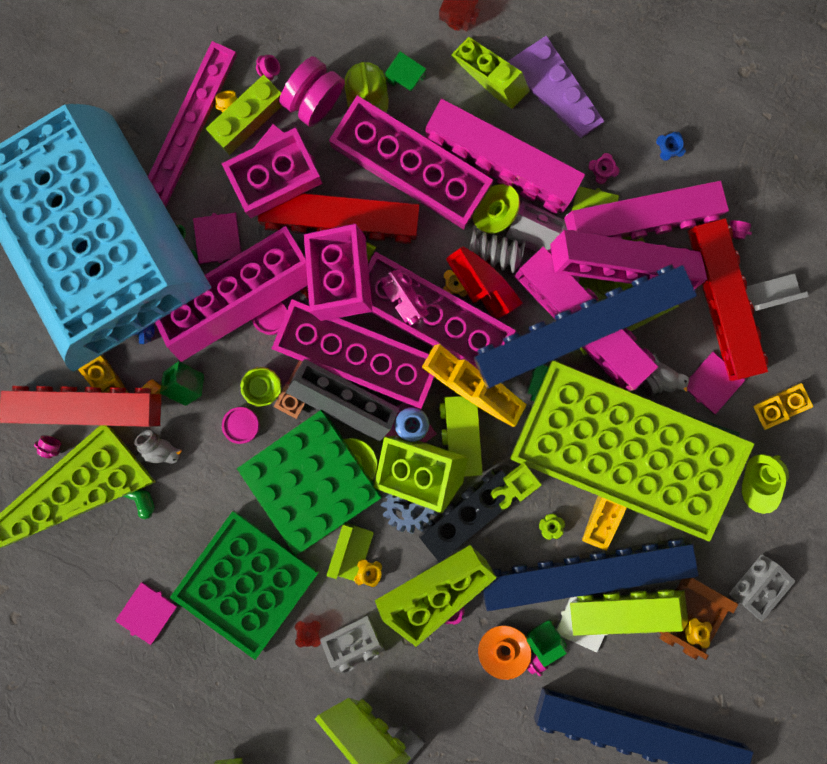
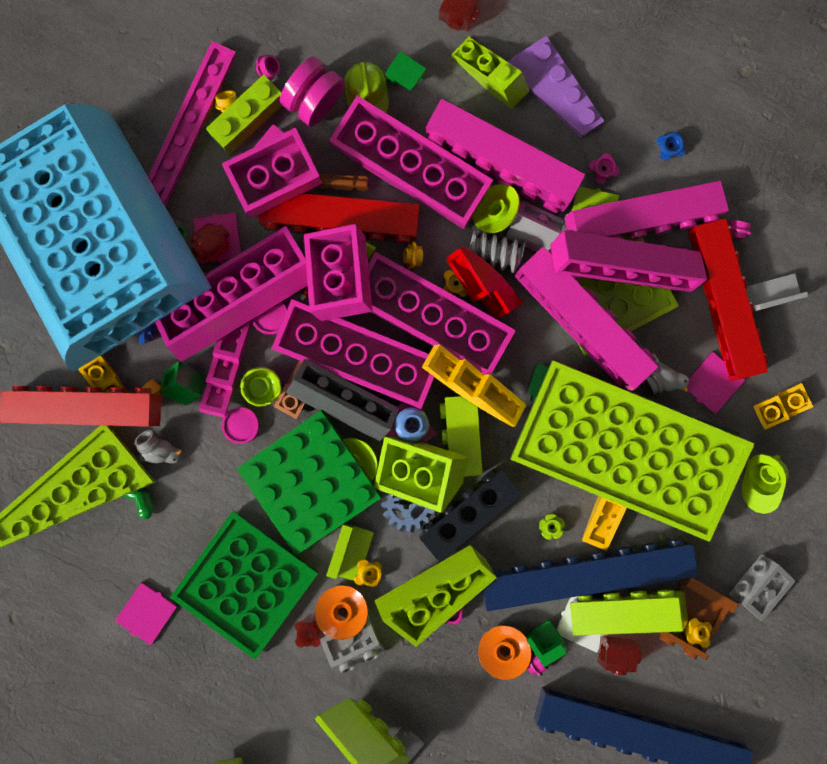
dark pink plate [34,435,61,459] -> none
dark pink hinge [381,269,430,326] -> none
dark blue brick [474,264,697,389] -> none
lime plate [491,463,542,510] -> none
none -> clear red head [190,223,230,262]
none -> dark pink slope [199,320,252,418]
none -> orange dish [315,586,368,640]
none -> dark orange axle [318,173,369,192]
none -> yellow plate [403,242,423,270]
none -> clear red brick [598,636,641,675]

